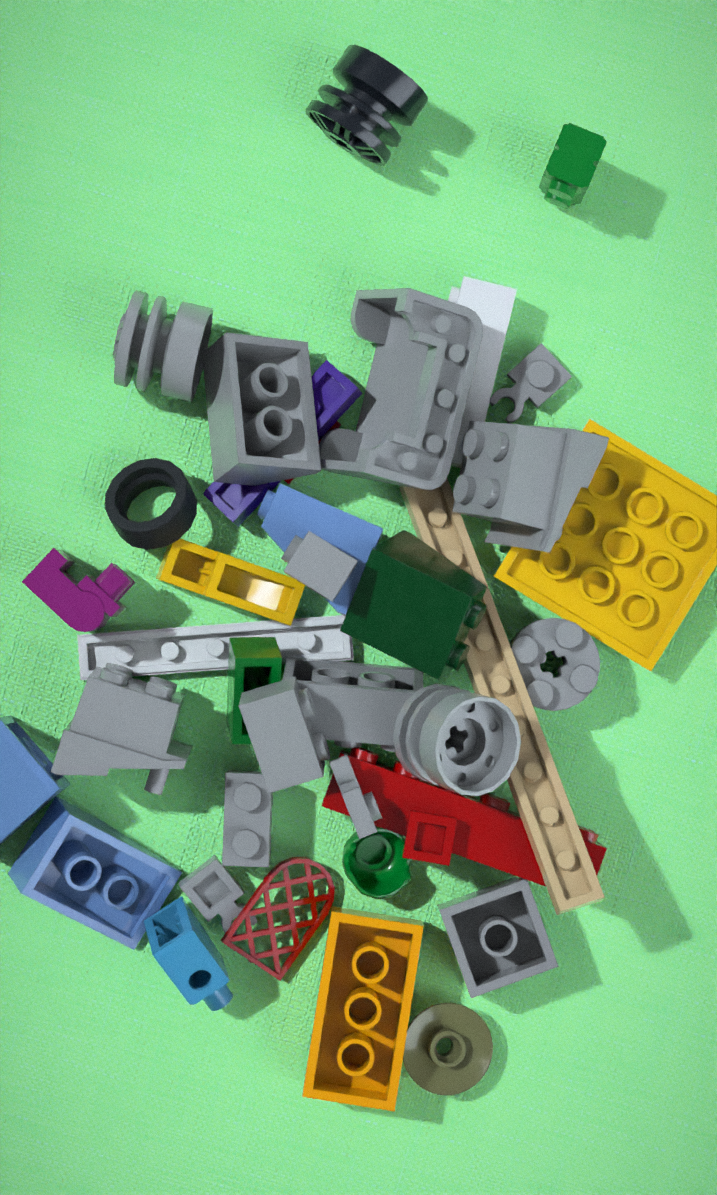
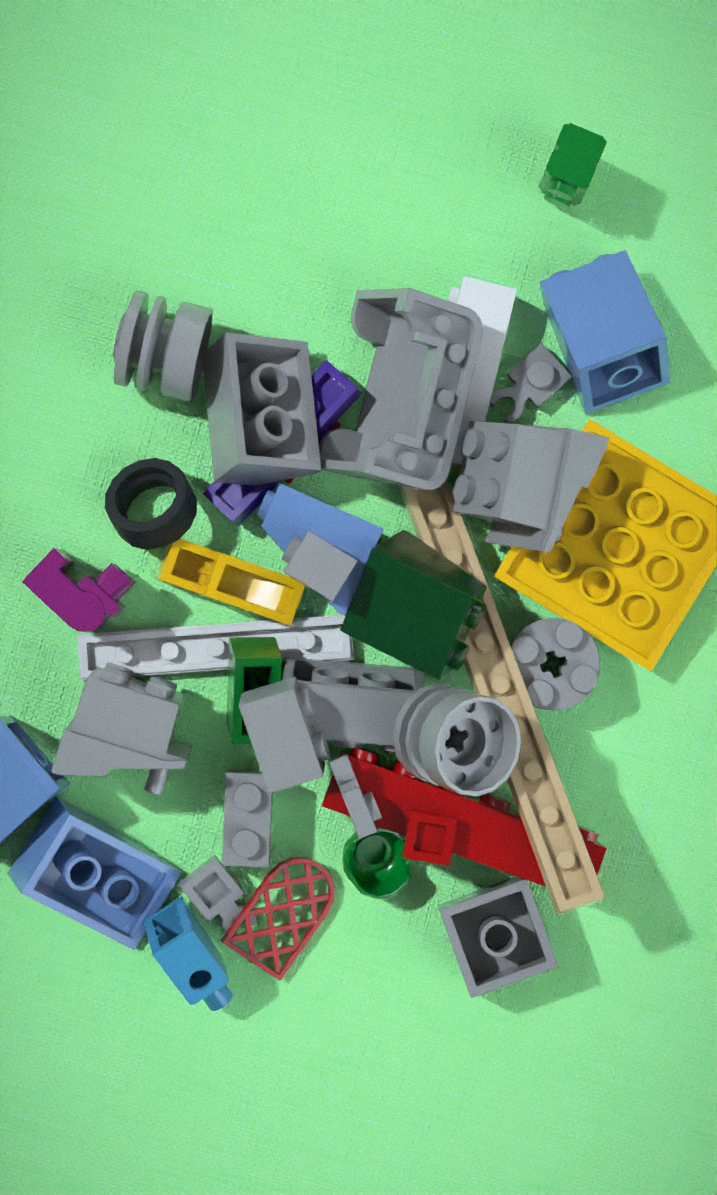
light orange brick [302,906,424,1112] -> none
black wheel [306,44,428,166] -> none
olive dish [403,1003,493,1095] -> none
none -> medium blue slope [540,250,670,415]

